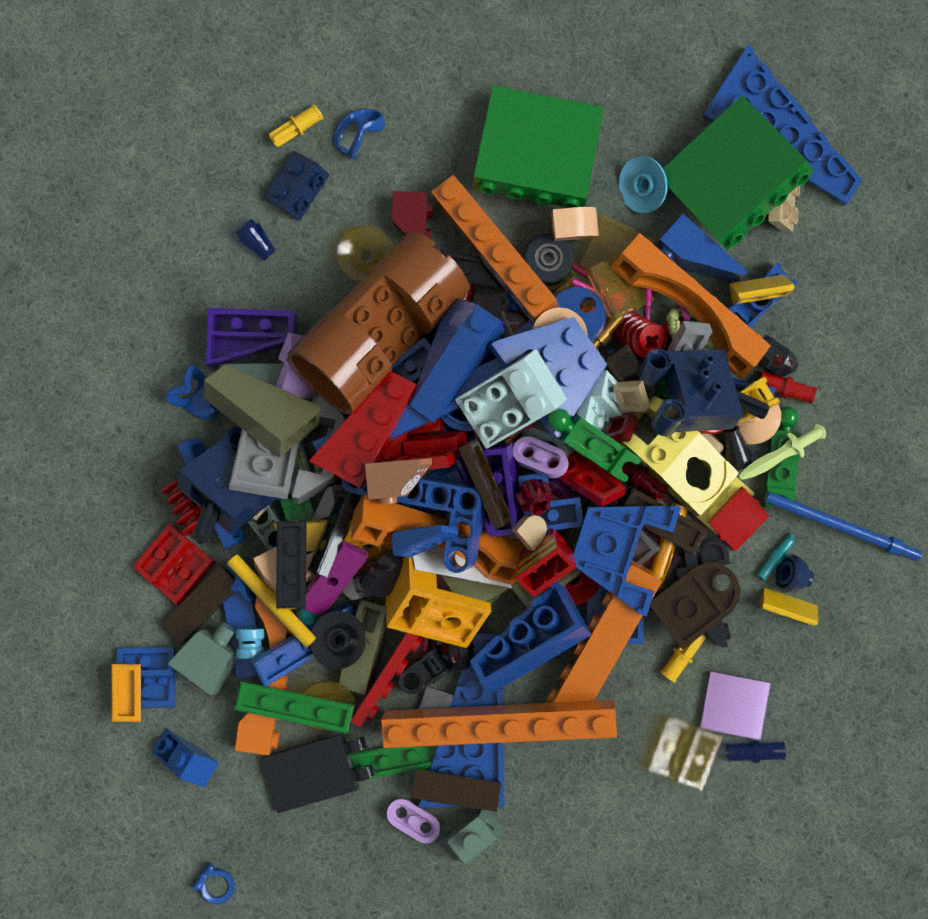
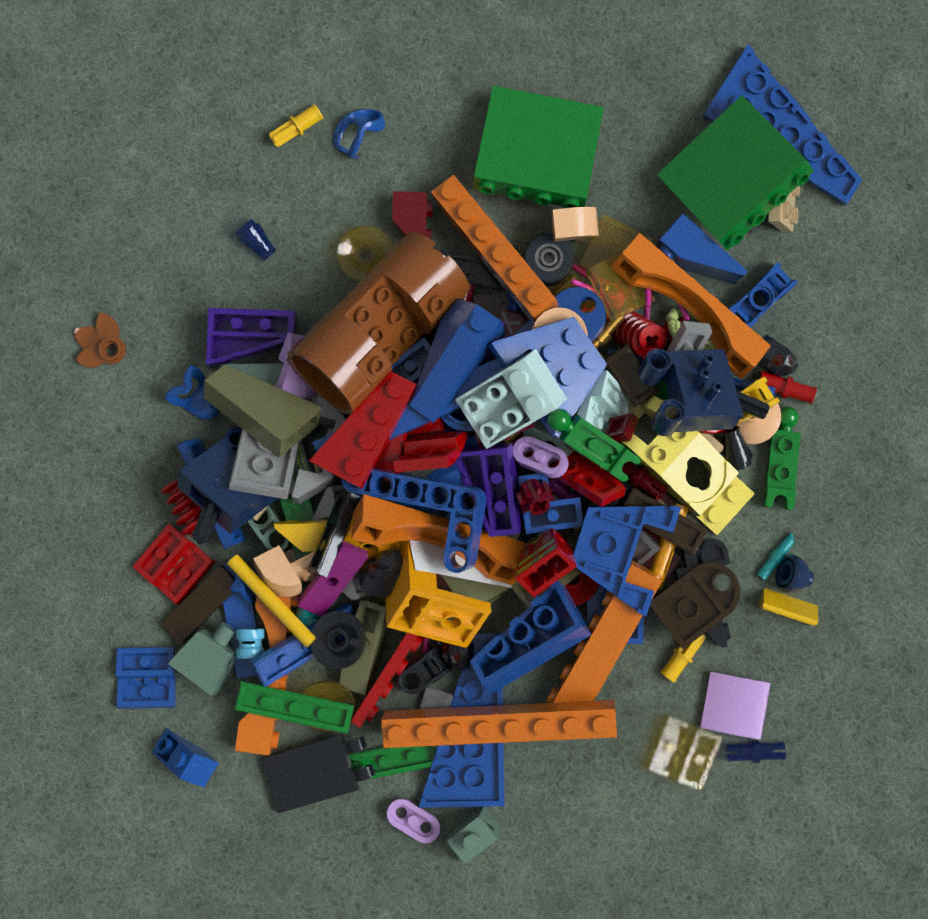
light orange tile [111,664,141,722] -> none
blue piece [193,862,235,904] -> none
dark blue bracket [263,150,329,221] -> none
black tile [276,521,307,609] -> none
nougat slope [365,458,432,504] -> none
blue slope [392,525,458,558] -> none
dark brown tile [411,768,501,812] -> none
dark brown tile [459,438,512,530] -> none
tan tile [512,515,547,551] -> none
tan tile [613,381,650,413] -> none
medium azure dish [619,156,667,213] -> none
red piece [707,486,769,552] -> none
yellow slope [729,275,795,305] -> none
yellowish green sword [739,424,826,480] -> none
blue bar [764,491,922,561] -> none
none -> dark orange plate [74,313,126,368]

